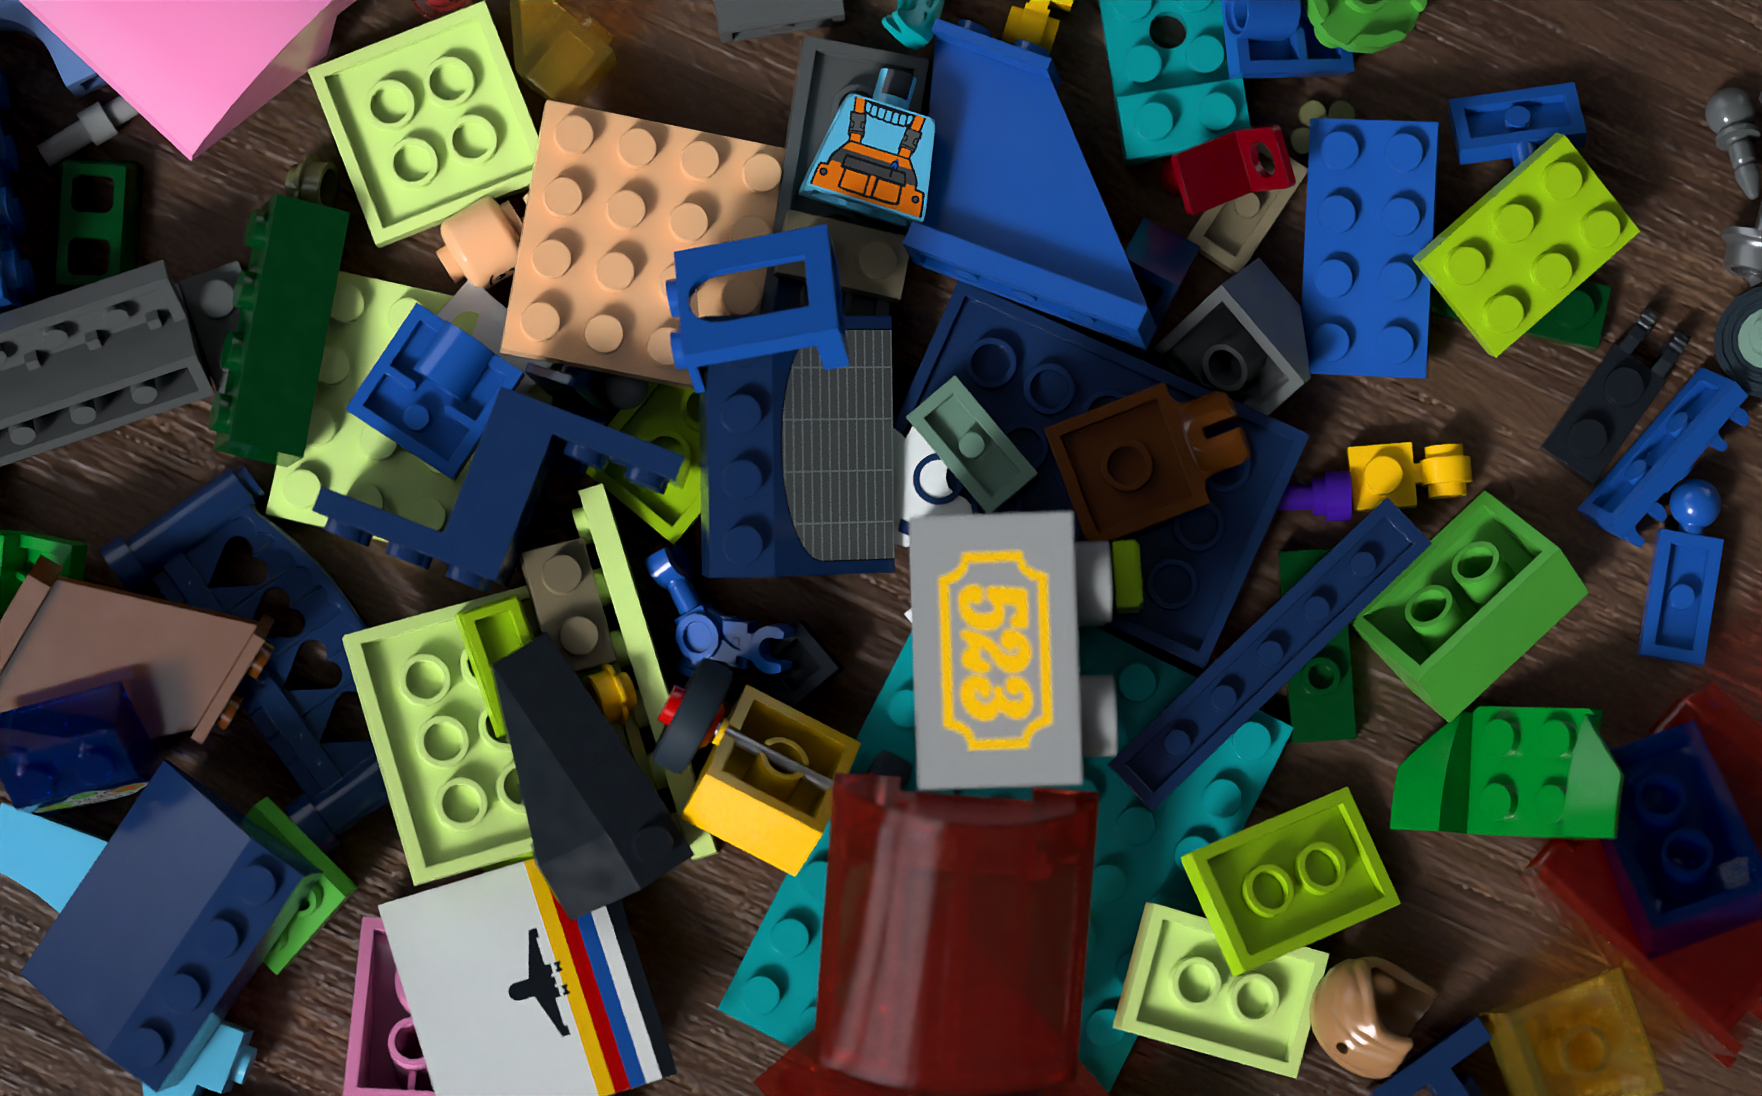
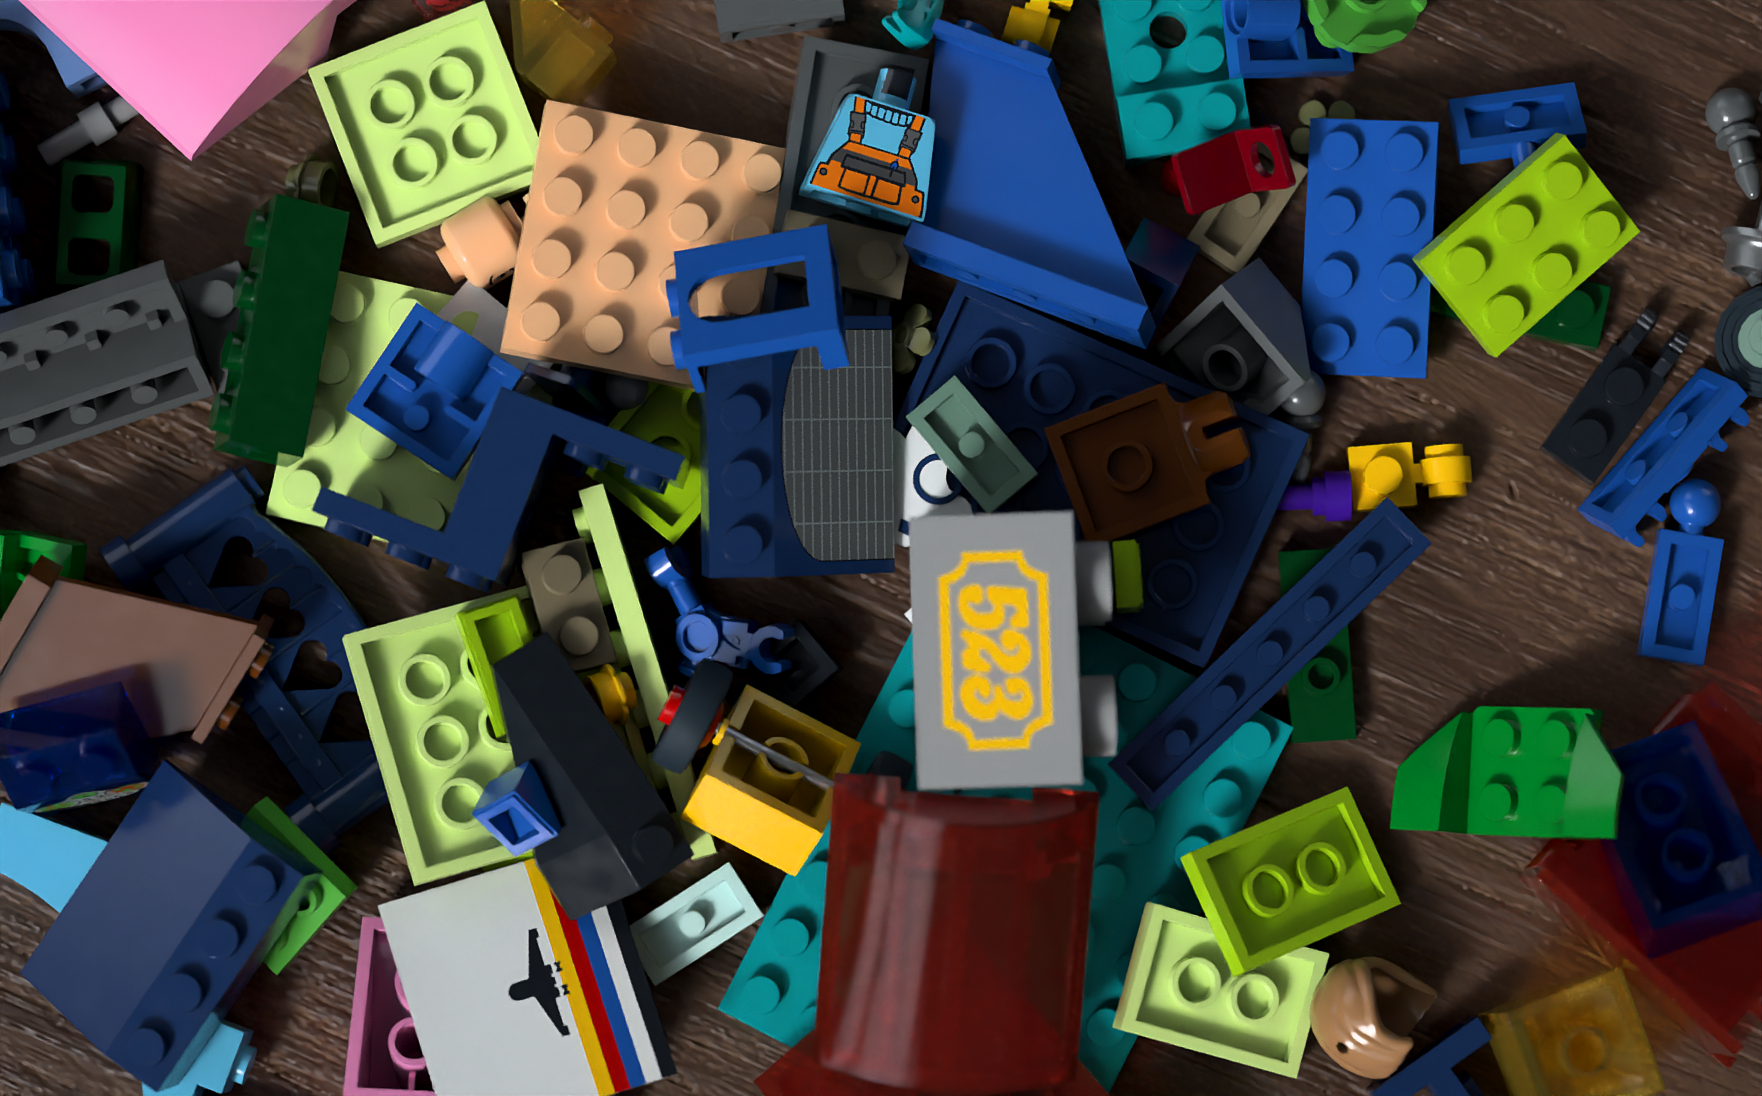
bright green slope [1349,490,1589,723] -> none
none -> blue slope [471,761,562,857]
none -> light aqua plate [630,862,764,986]
none -> olive plant [888,304,935,375]
none -> dark grey bar [1277,369,1326,485]

